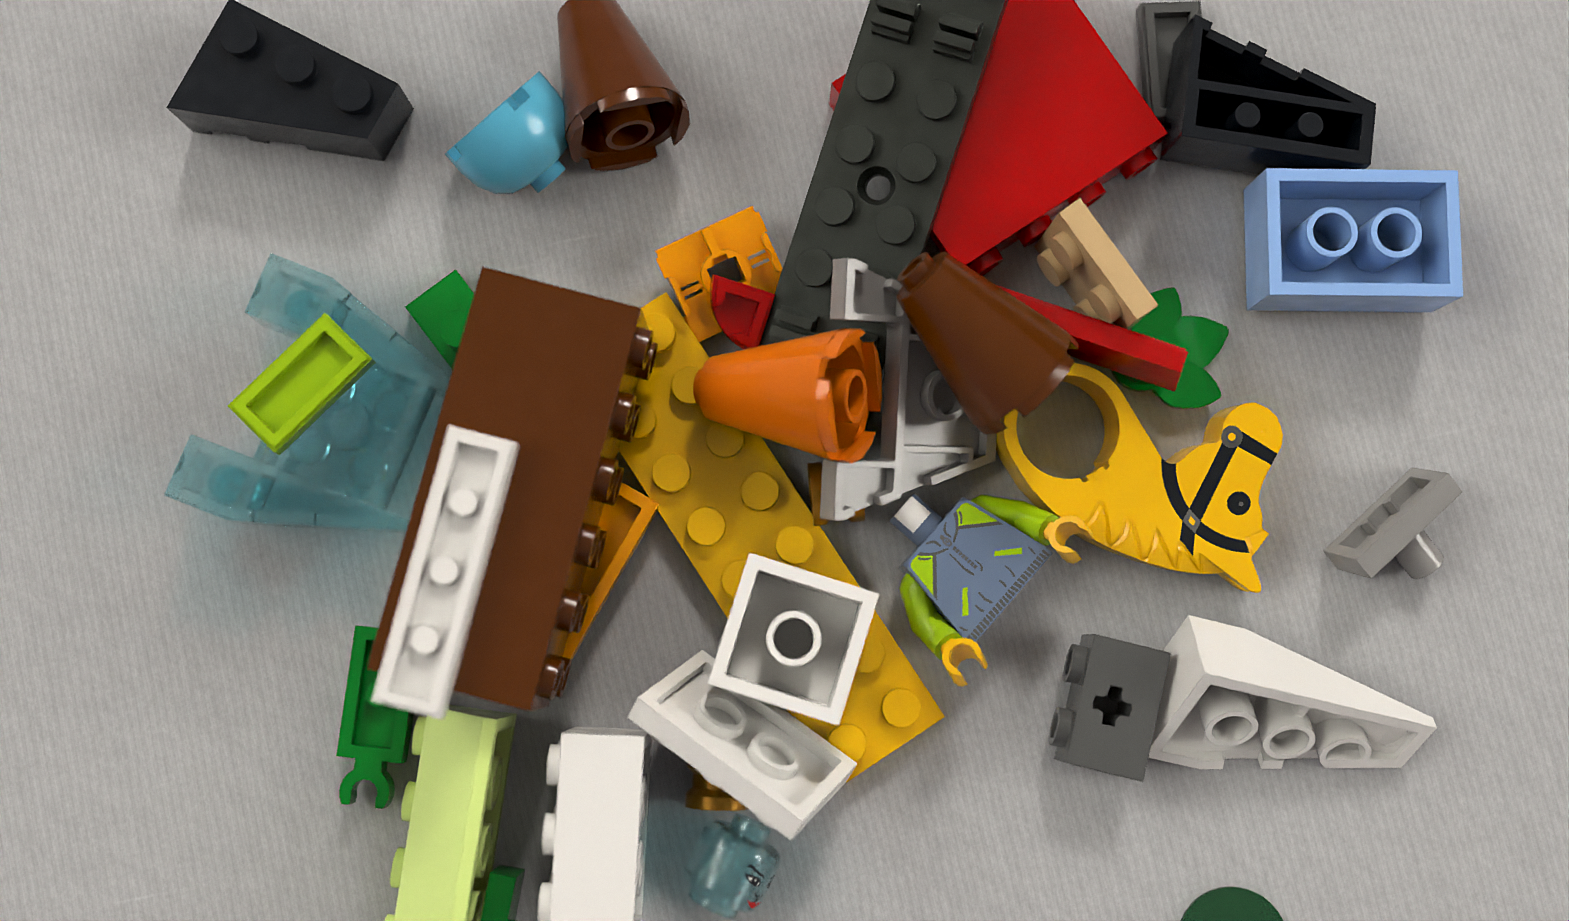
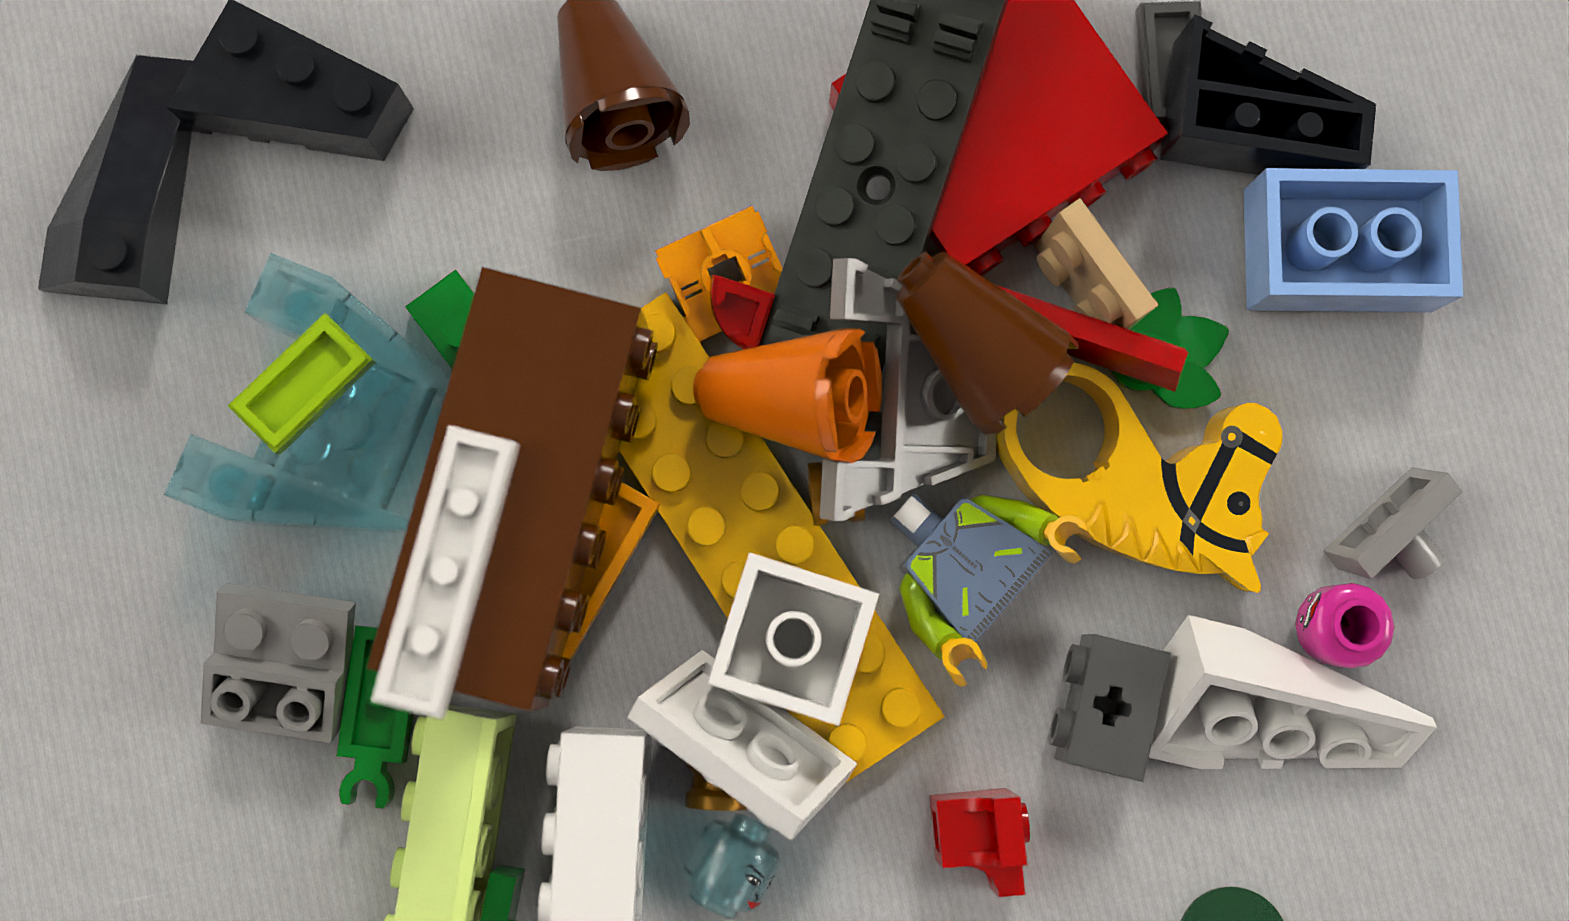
medium azure cylinder [445,71,571,194] -> none
none -> black wedge [38,55,193,304]
none -> light grey brick [201,583,356,743]
none -> red brick [929,788,1030,897]
none -> dark pink head [1295,583,1395,668]

